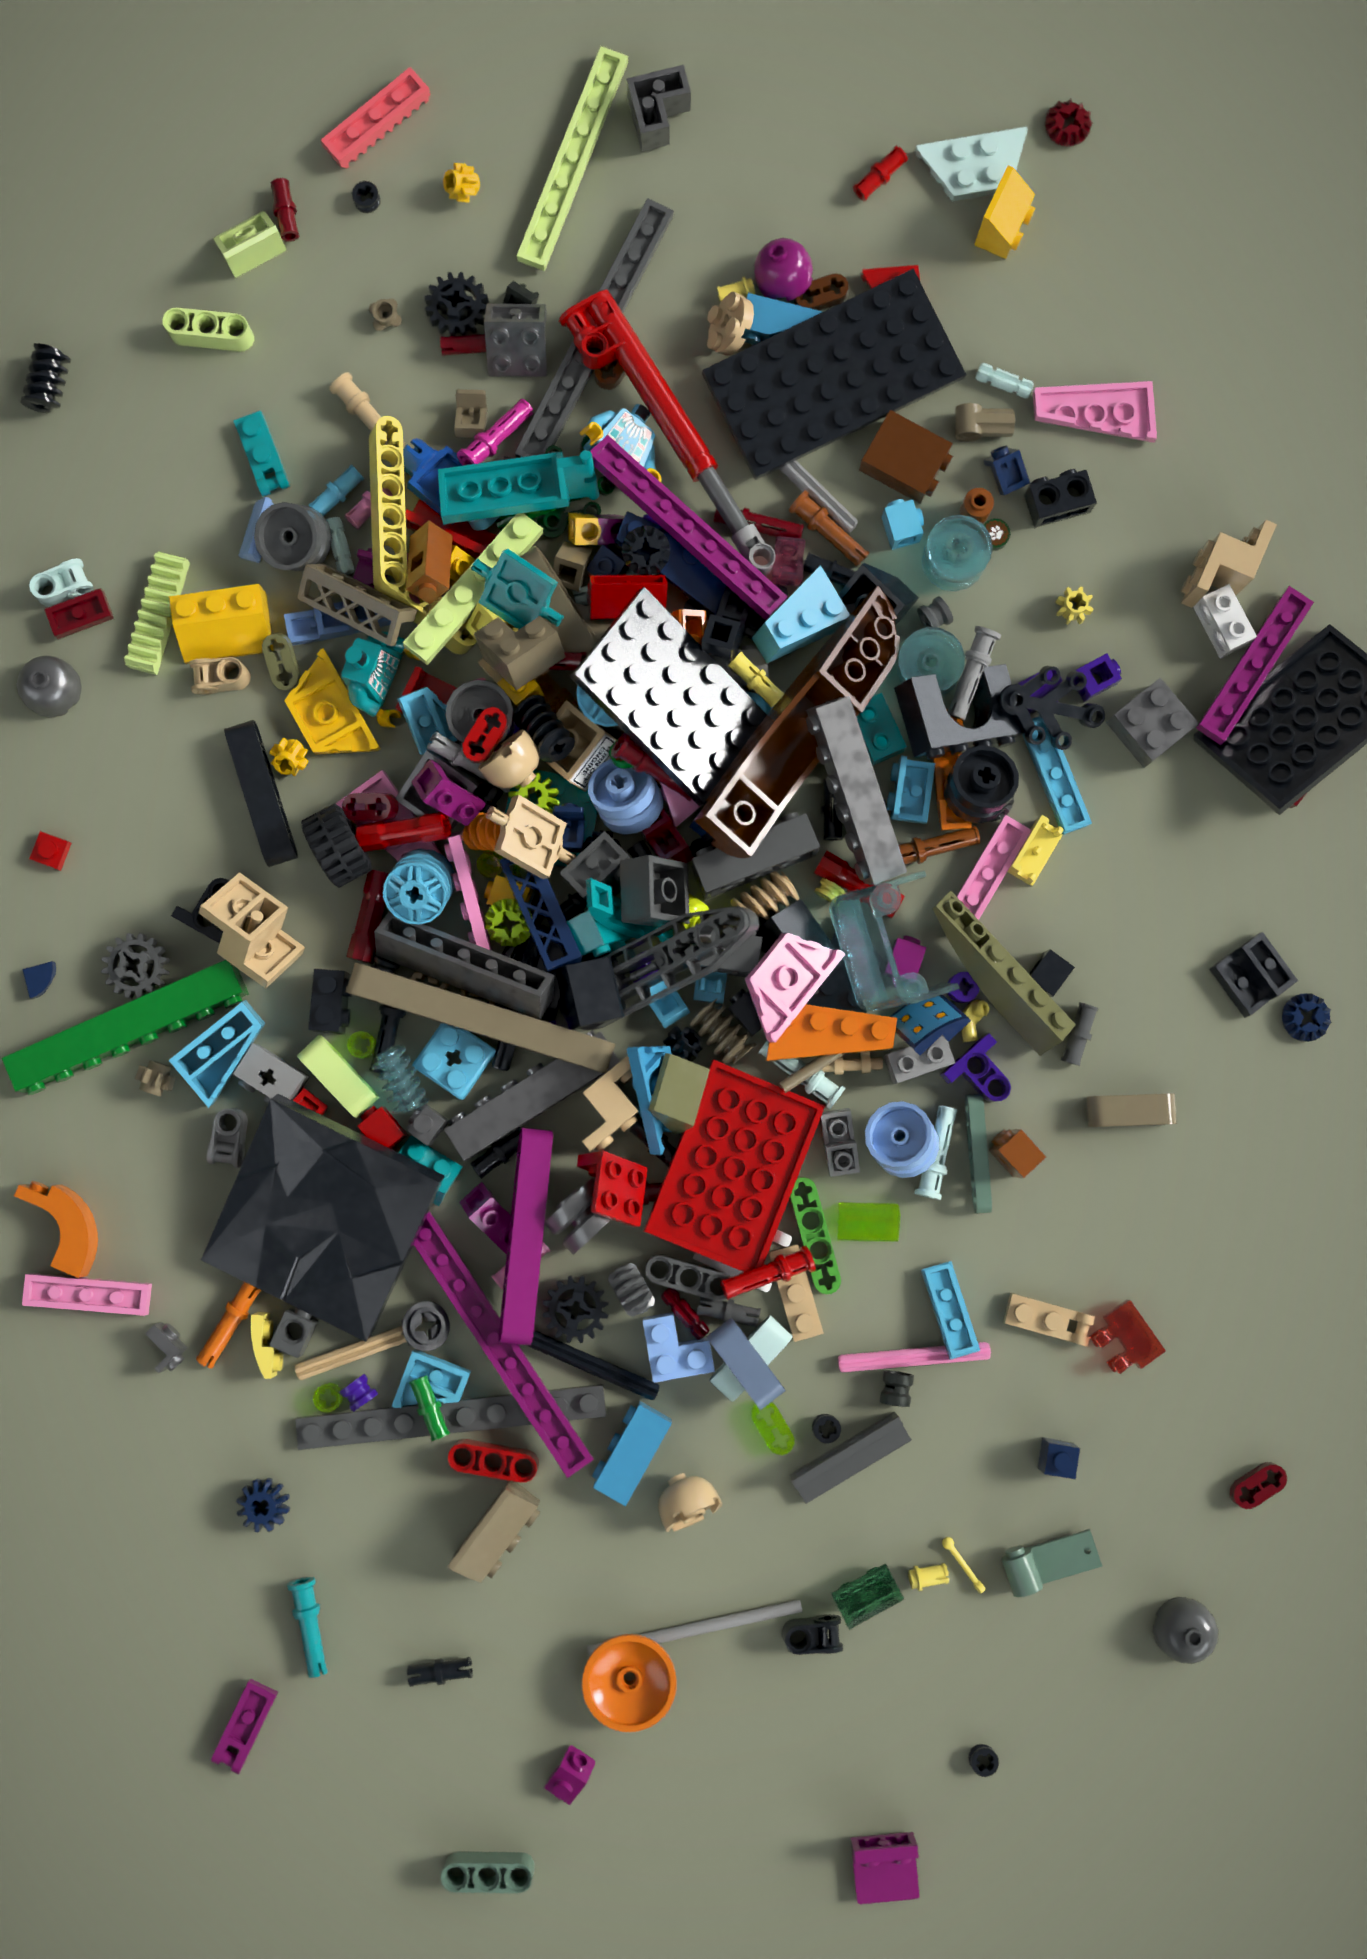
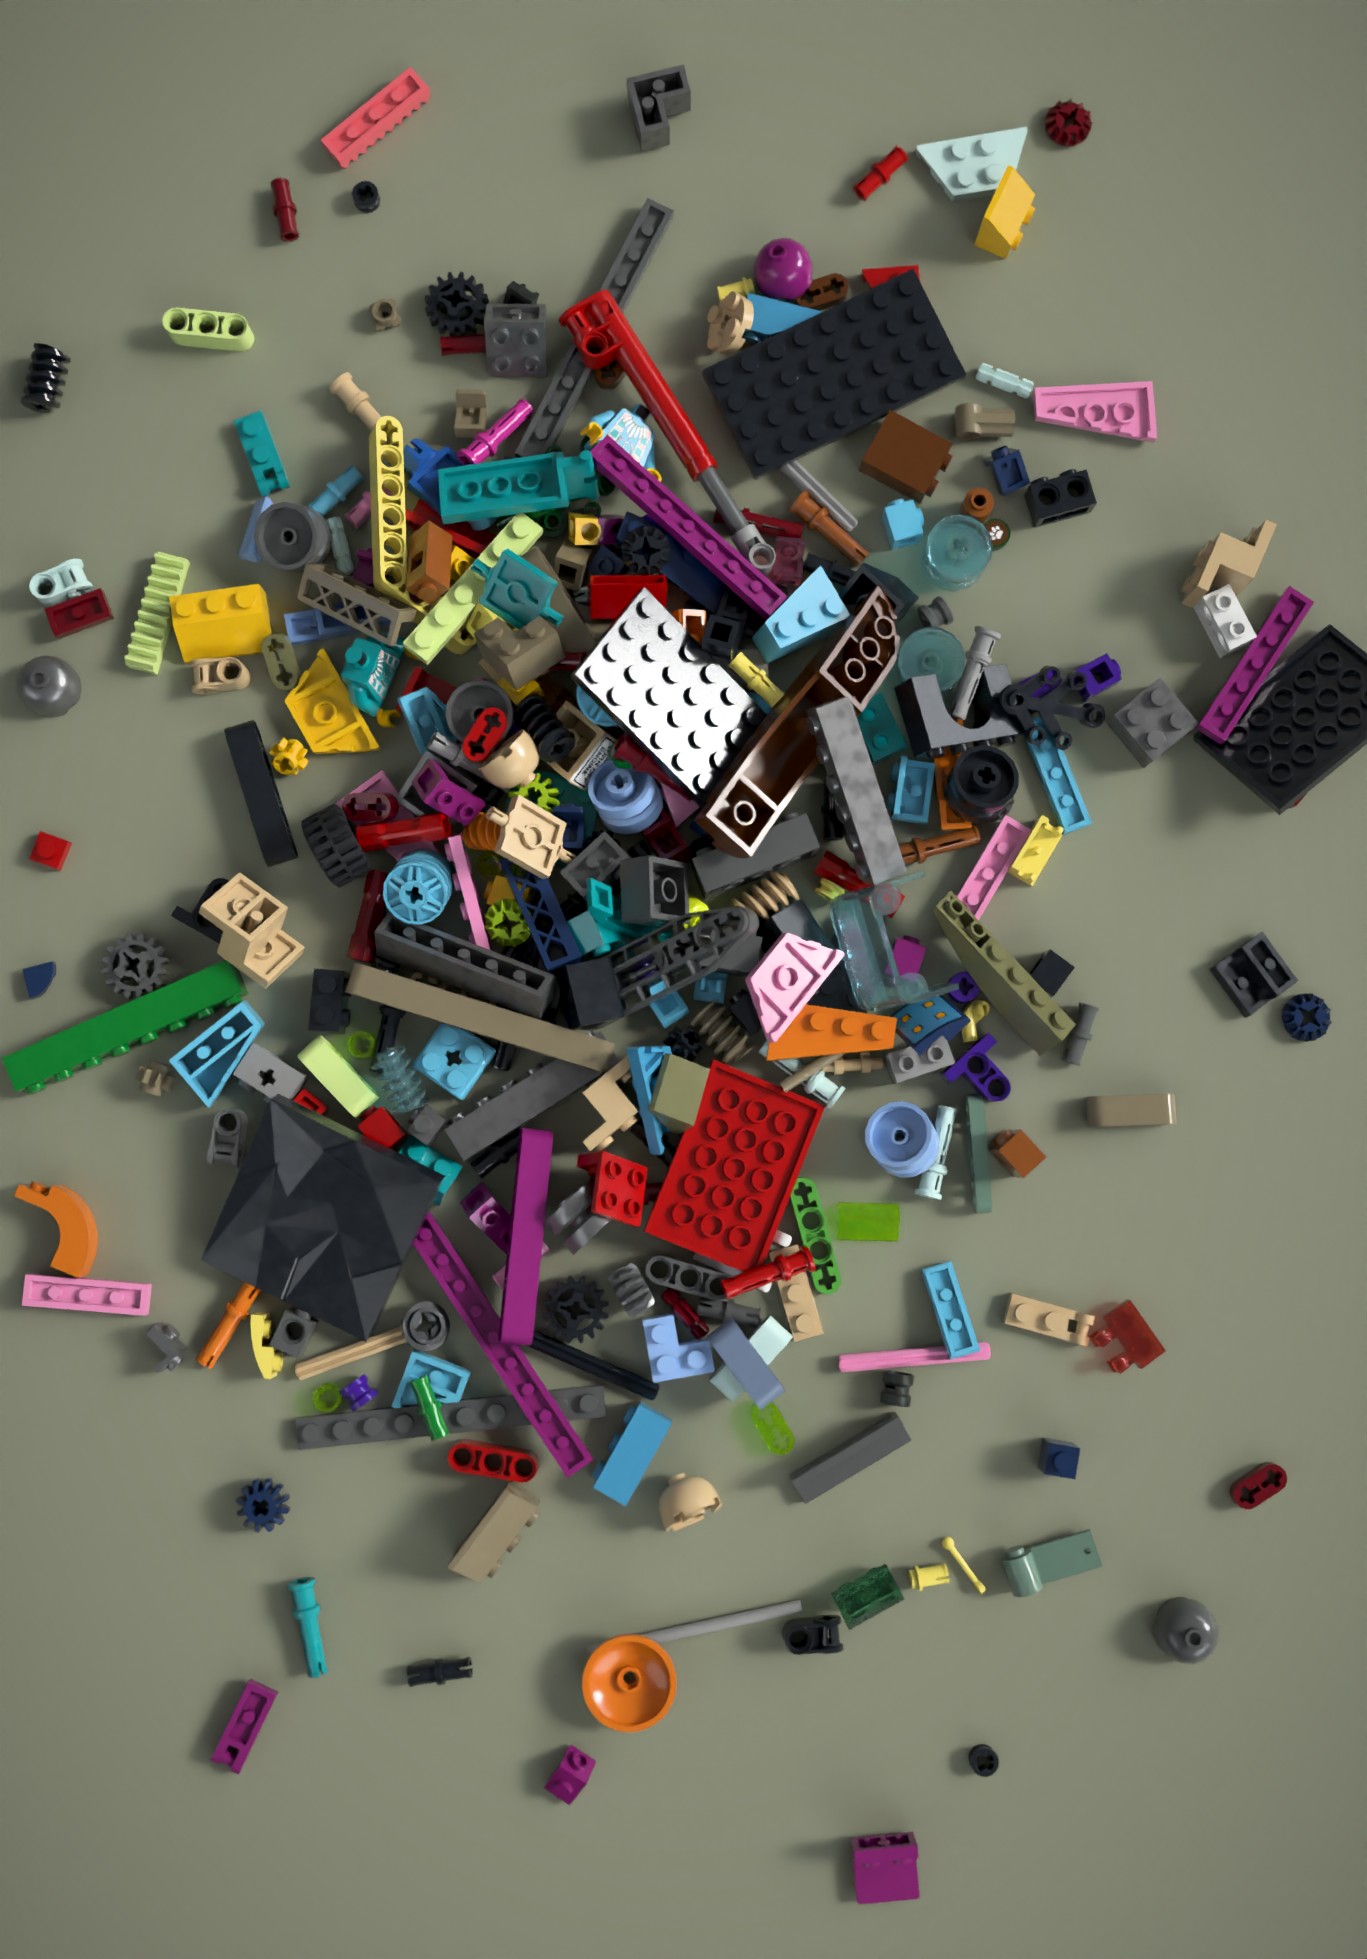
yellowish green slope [213,211,287,278] -> none
sand green beam [441,1851,535,1893] -> none
yellow gear [443,163,480,203] -> none
yellowish green plate [517,46,628,271] -> none
black bush [812,1414,841,1444] -> none
light grey slope [820,1108,860,1177] -> none
light yellow gear [1055,586,1094,625] -> none

